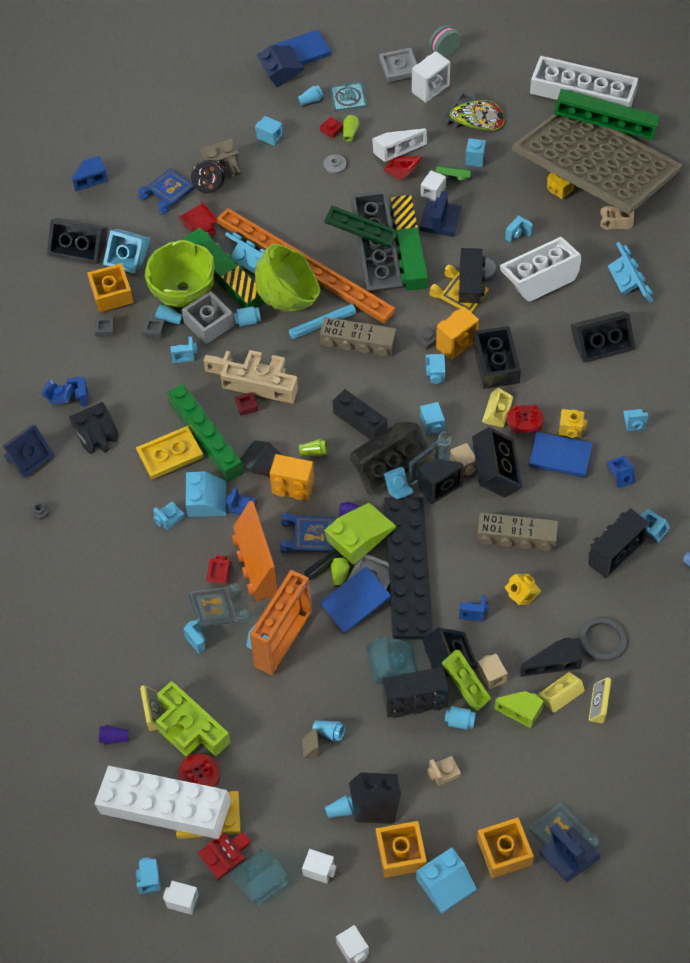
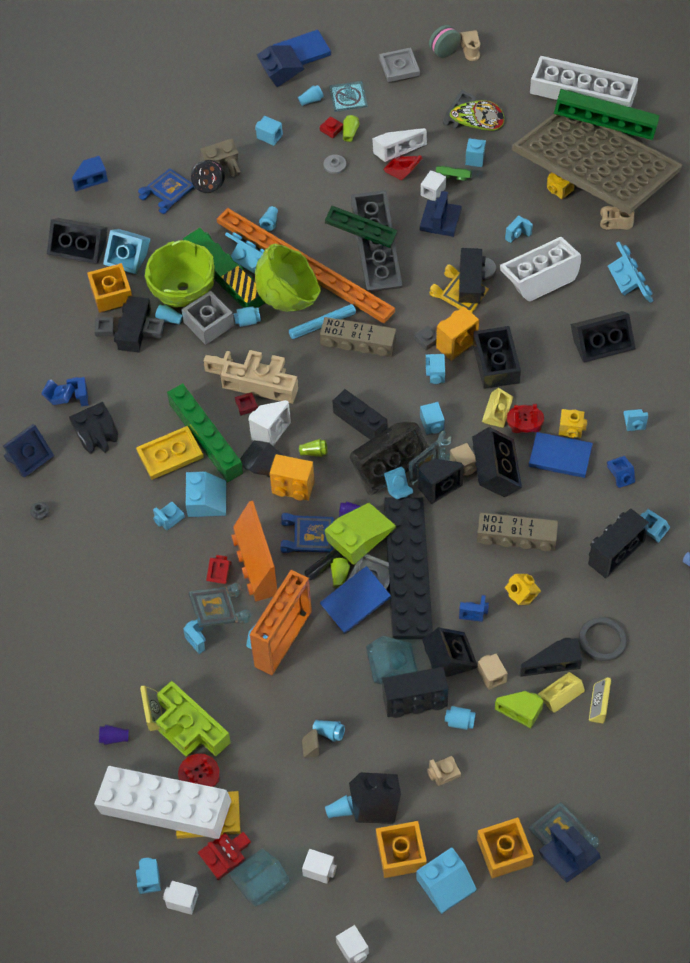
medium azure bracket [170,336,198,363] -> none
red piece [177,201,217,236] -> none
blue bracket [226,488,257,515] -> none
green brick [389,195,428,291] -> none
white brick [412,51,450,103] -> none
lime plate [442,650,491,712] -> none
none -> black brick [114,296,151,353]
none -> white slope [248,400,291,446]
none -> medium azure cone [259,206,278,232]
none -> tan piece [460,30,480,61]

